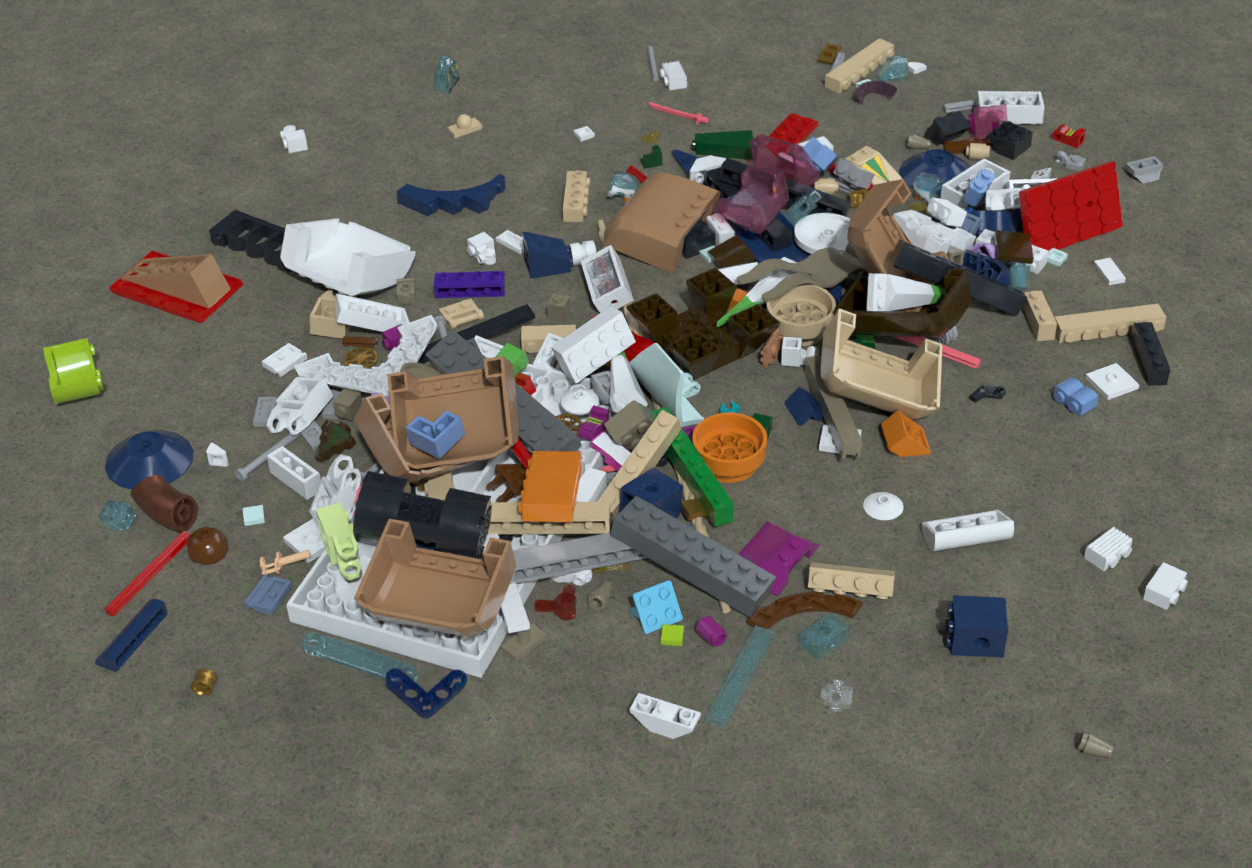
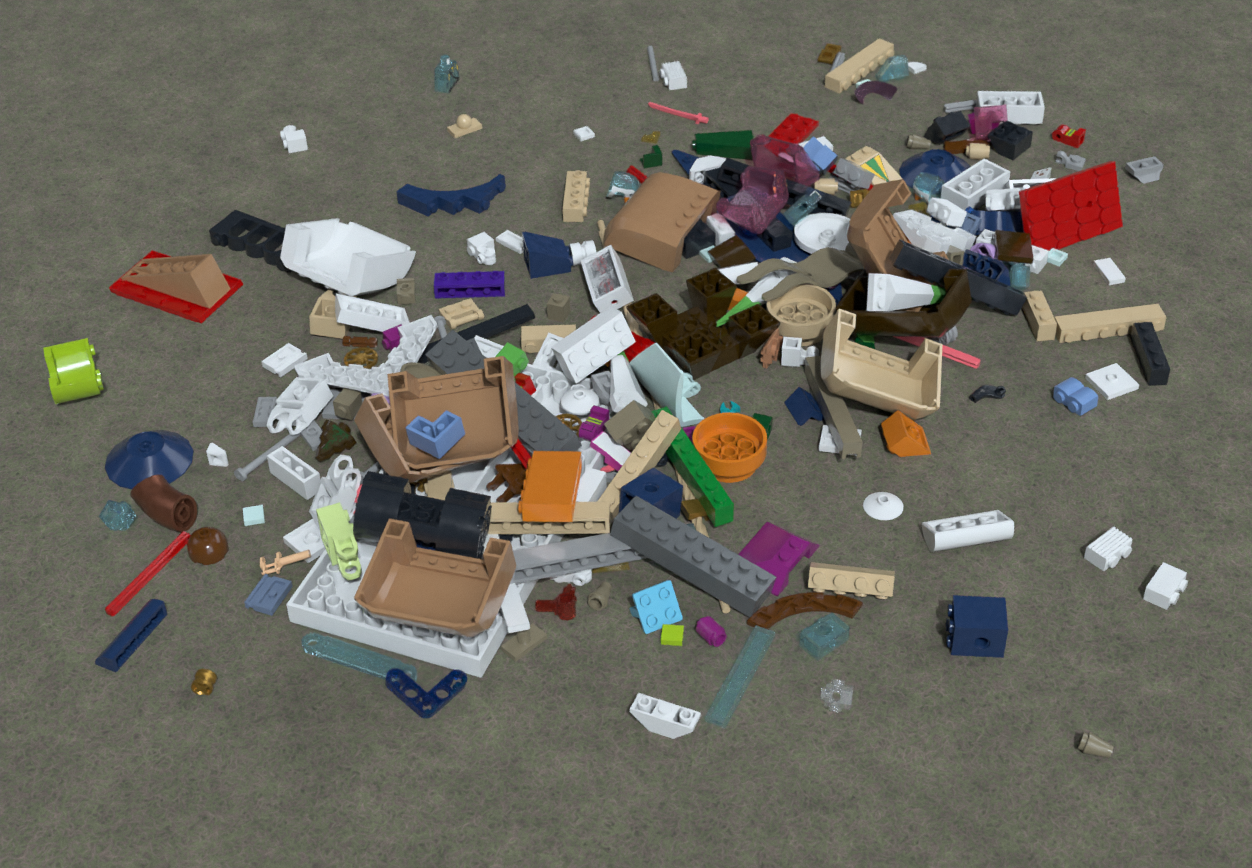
medium blue brick [963,168,995,207] -> none

